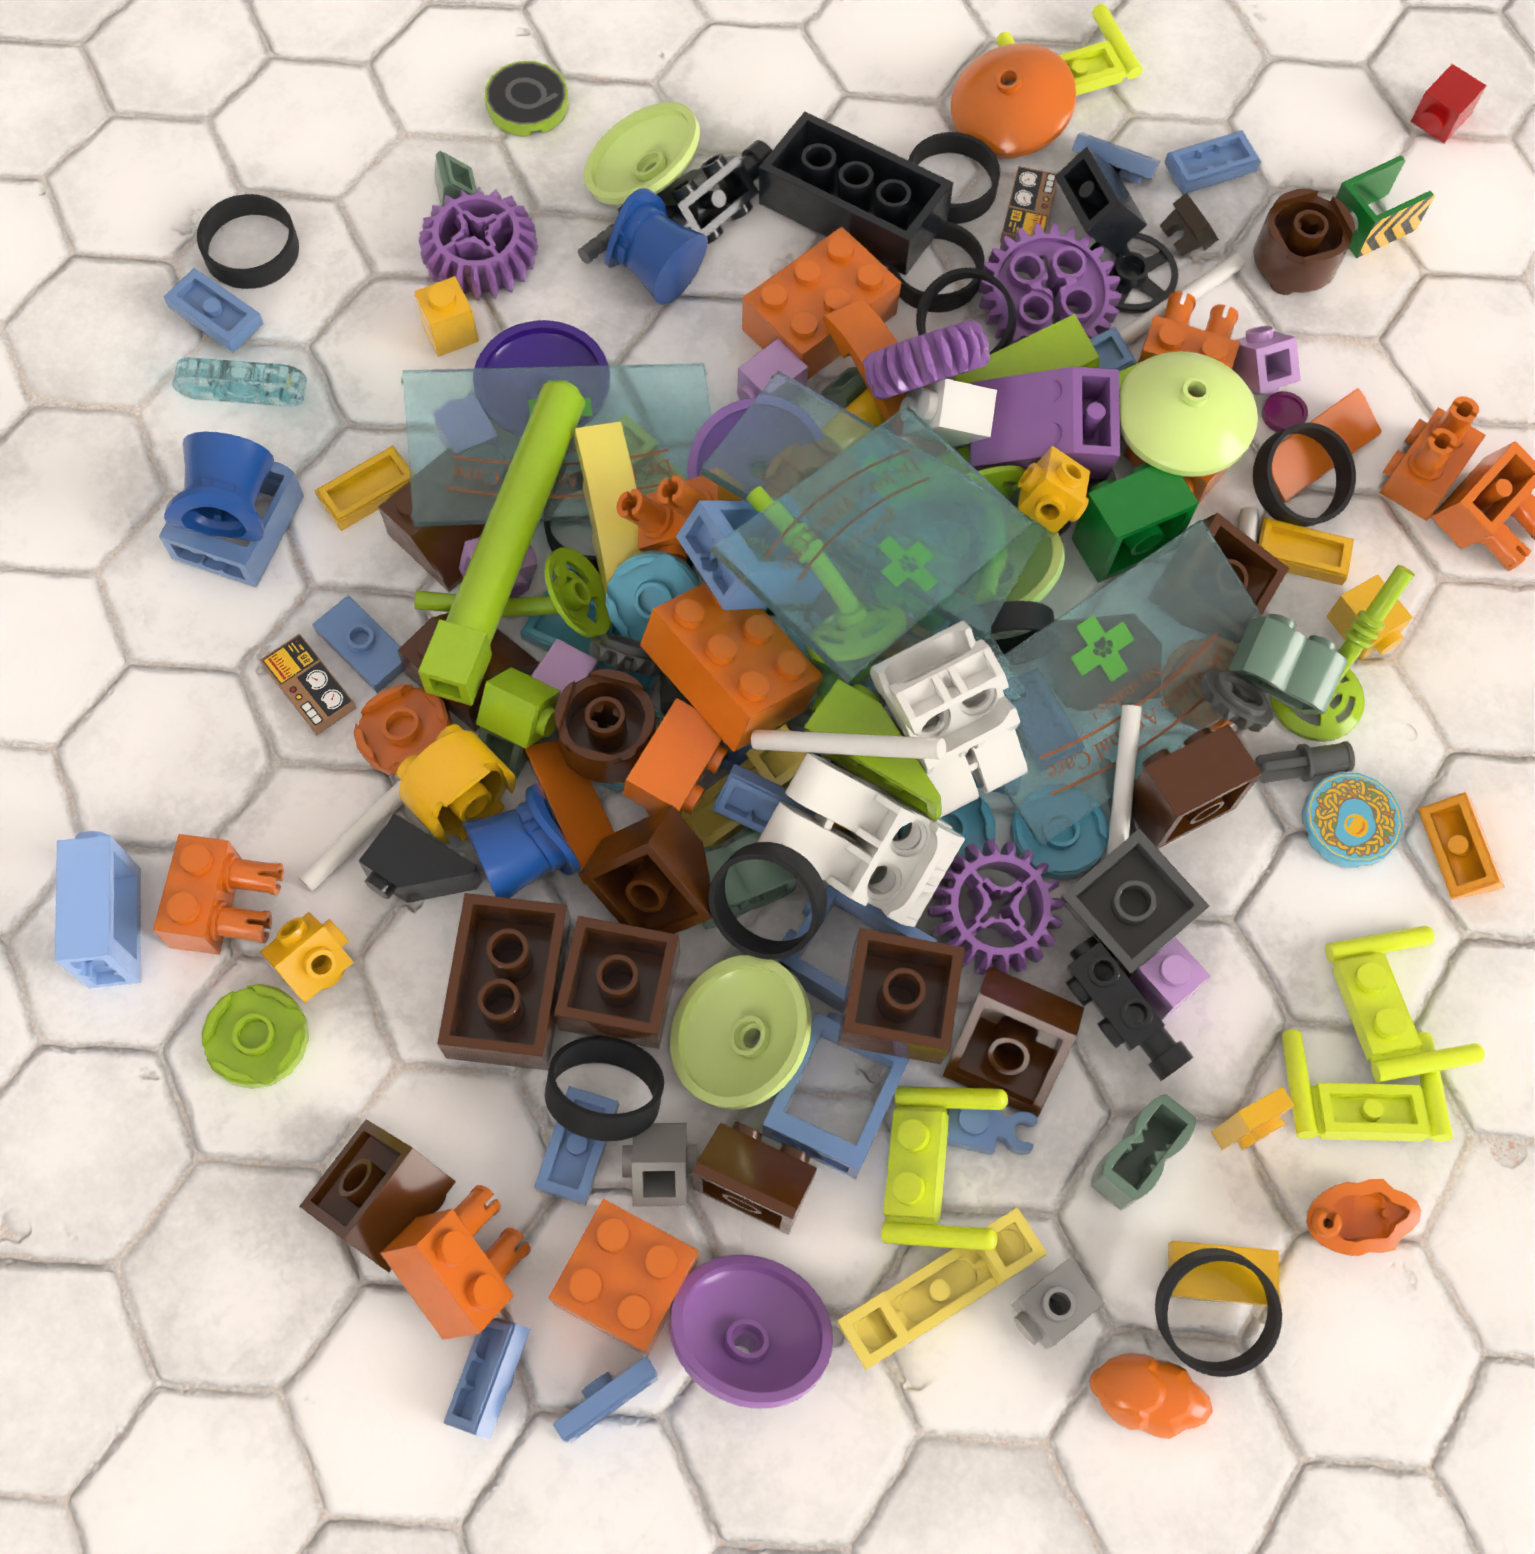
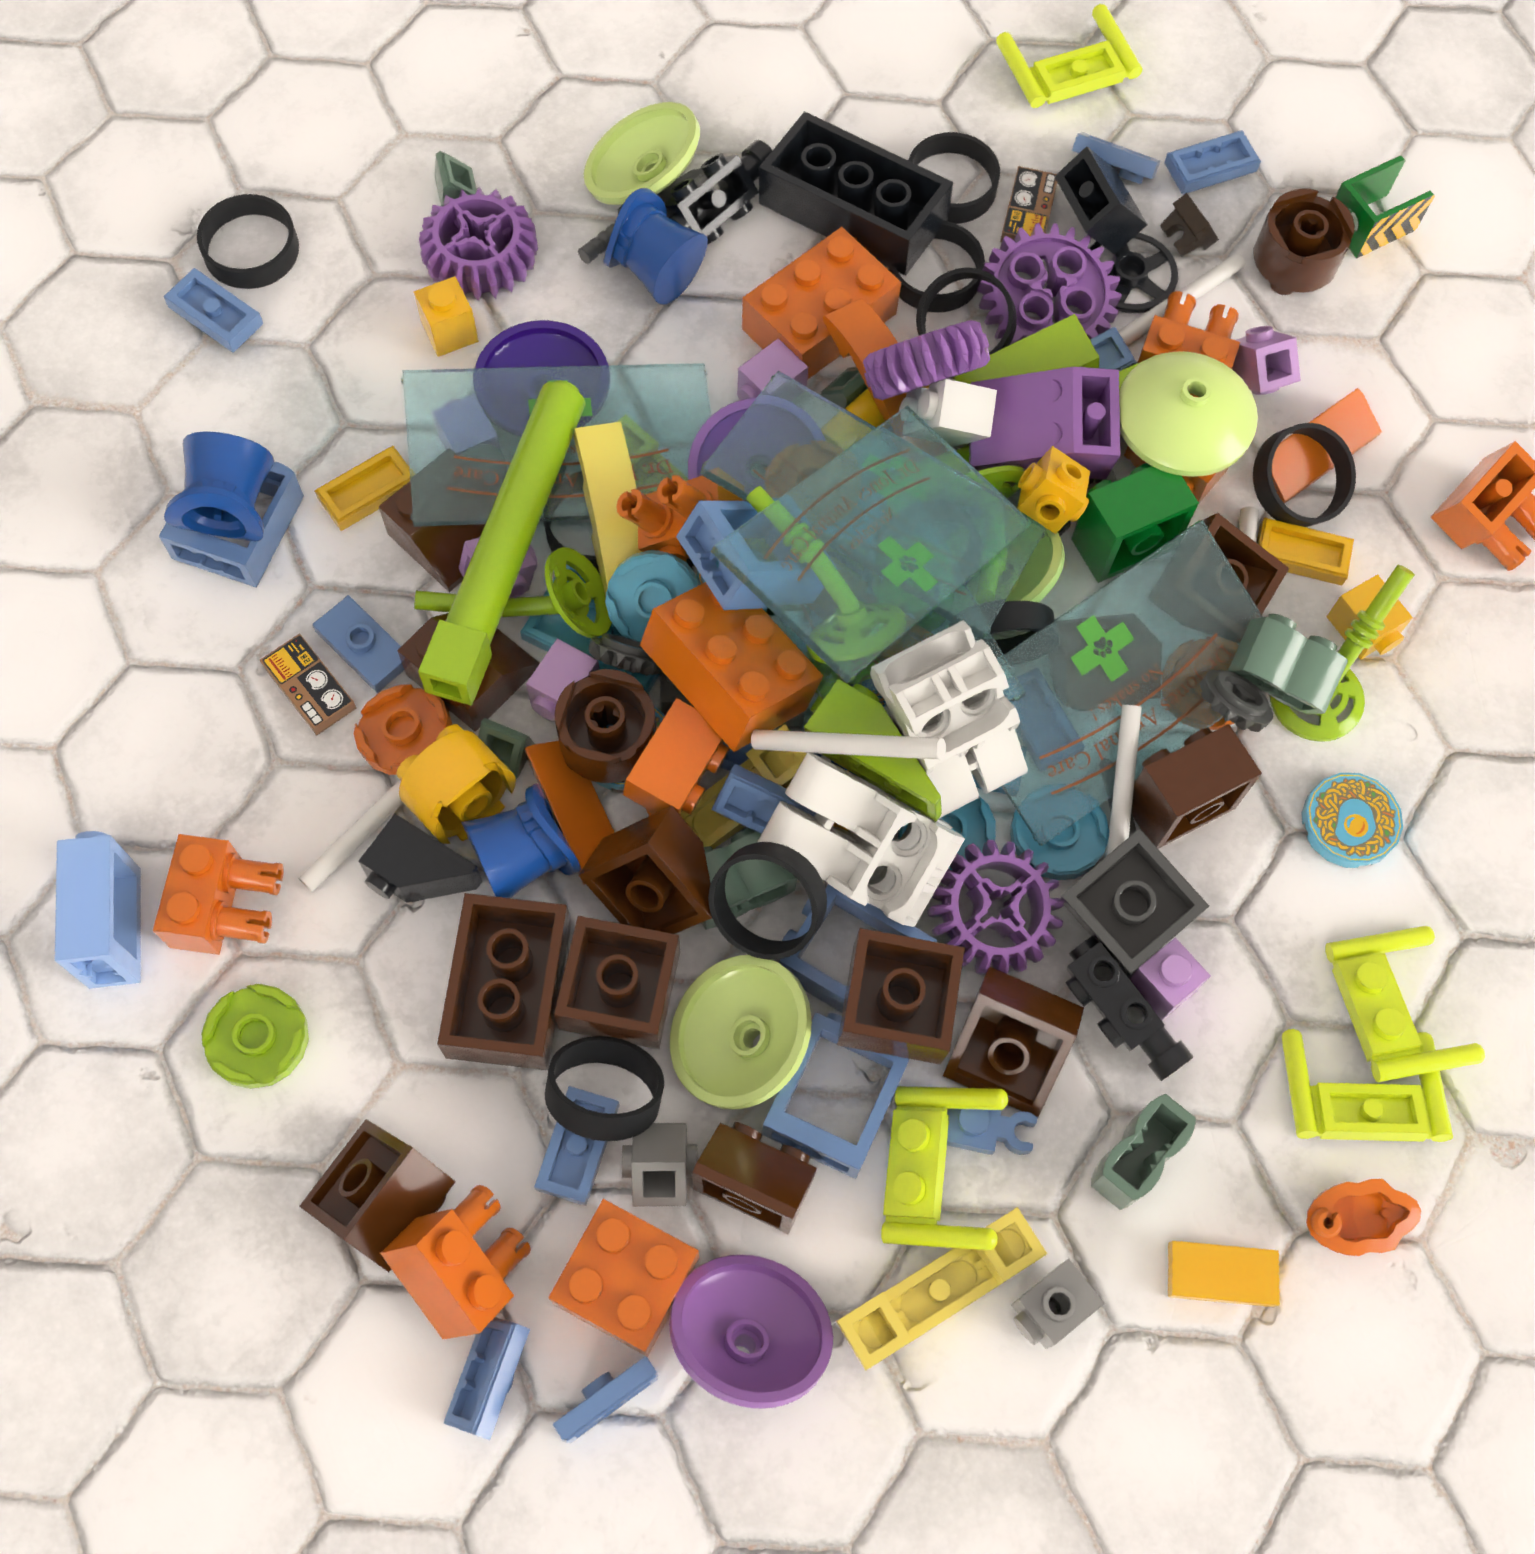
clear light blue beam [172,357,307,406] -> none
yellow brick [260,912,354,1003] -> none
lime brick [476,667,561,749] -> none
tile [485,61,568,136] -> none
orange dish [951,43,1076,158] -> none
orange arm [1089,1353,1213,1439] -> none
black tyre [1155,1248,1282,1377] -> none
yellow plate [1211,1087,1295,1150] -> none
dark grey axle [1255,741,1355,783] -> none
magenta piece [1262,391,1308,432] -> none
orange brick [1380,396,1486,521] -> none
red brick [1410,64,1487,144] -> none
light orange slope [1418,792,1505,900] -> none

